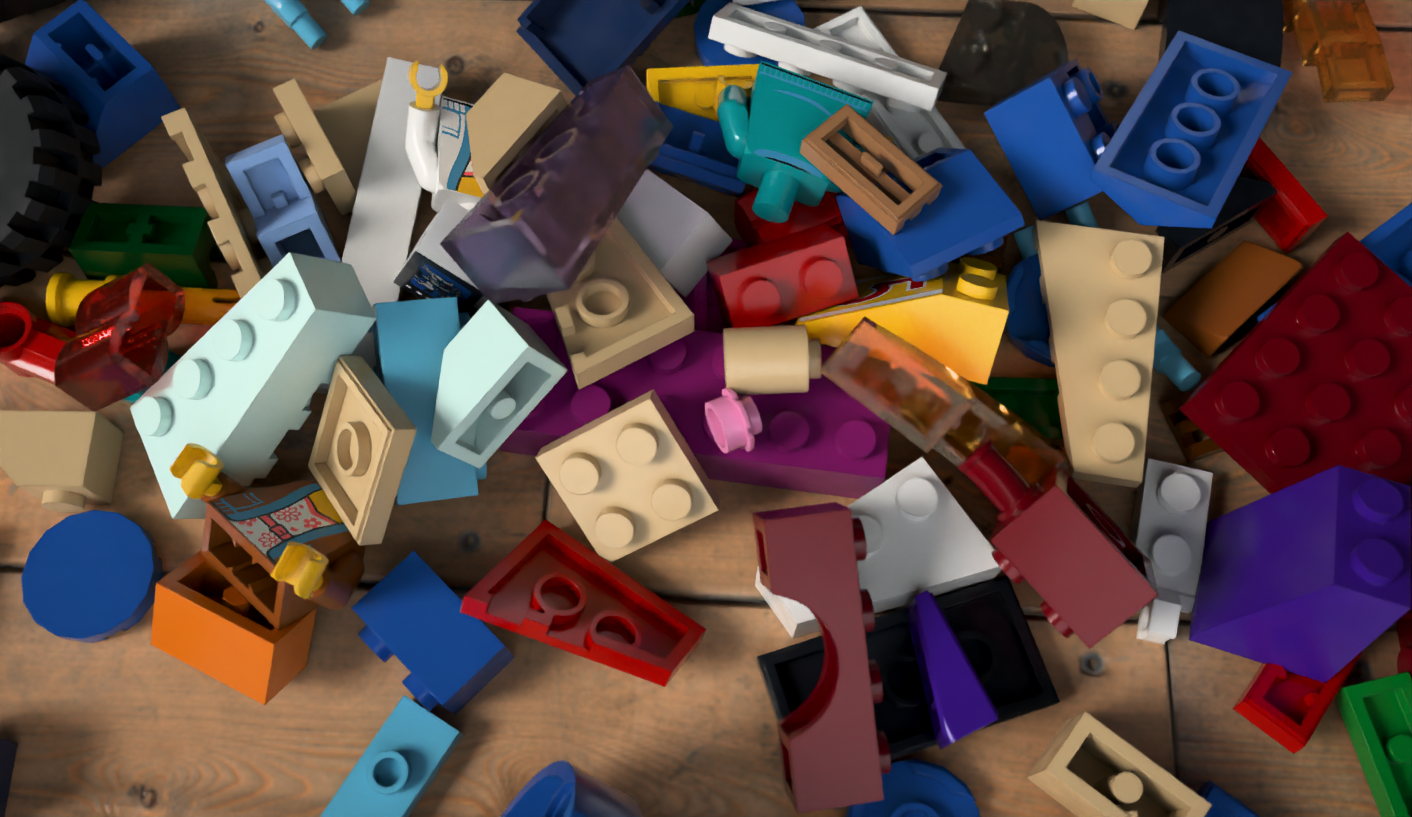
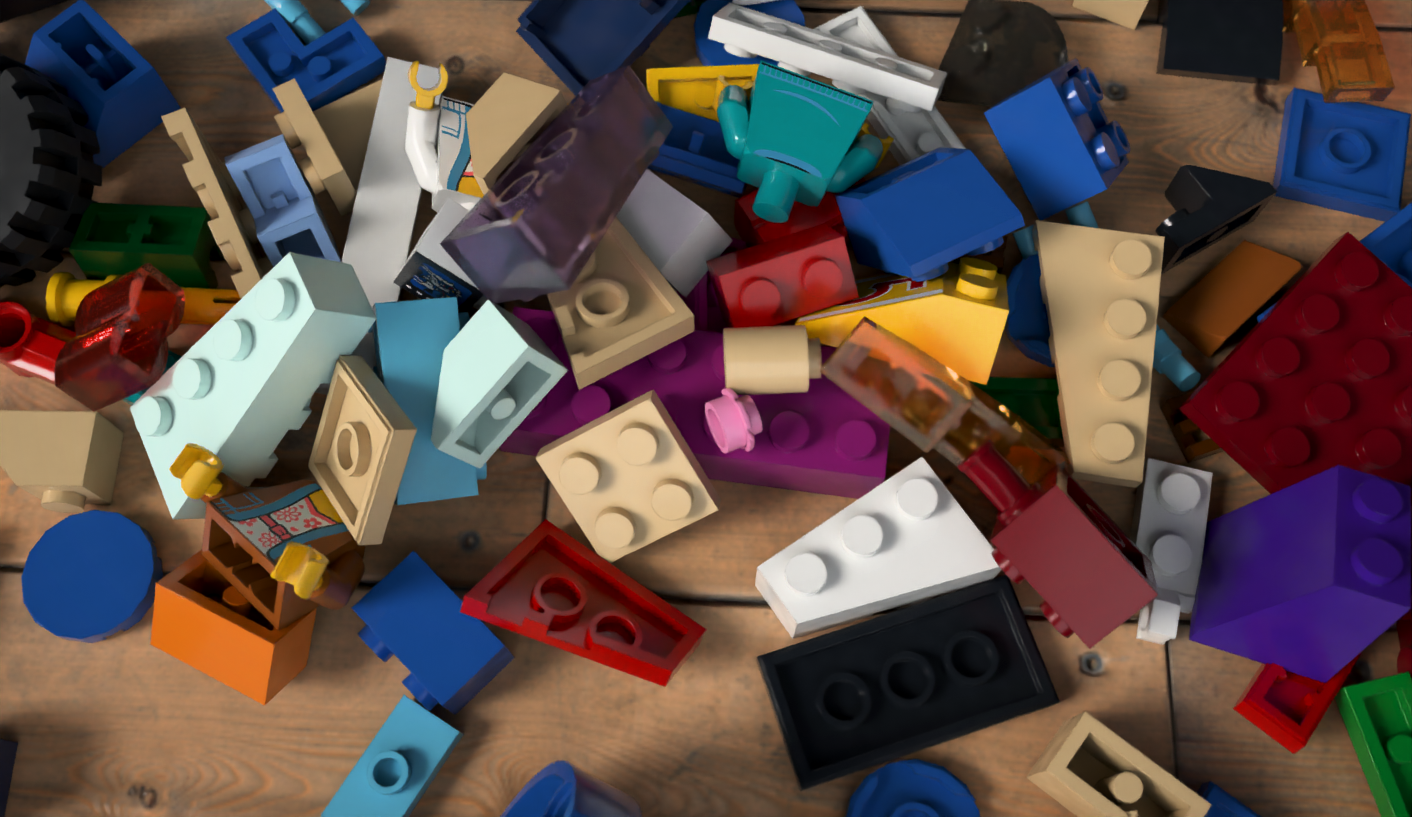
dark red arch [752,502,891,814] -> none
medium nougat tile [800,104,942,236] -> none
dark purple slope [906,590,999,750] -> none
blue slope [1089,30,1292,228] -> none
red tile [1239,137,1328,254] -> none
none -> blue plate [226,9,386,113]
none -> blue tile [1273,87,1411,222]

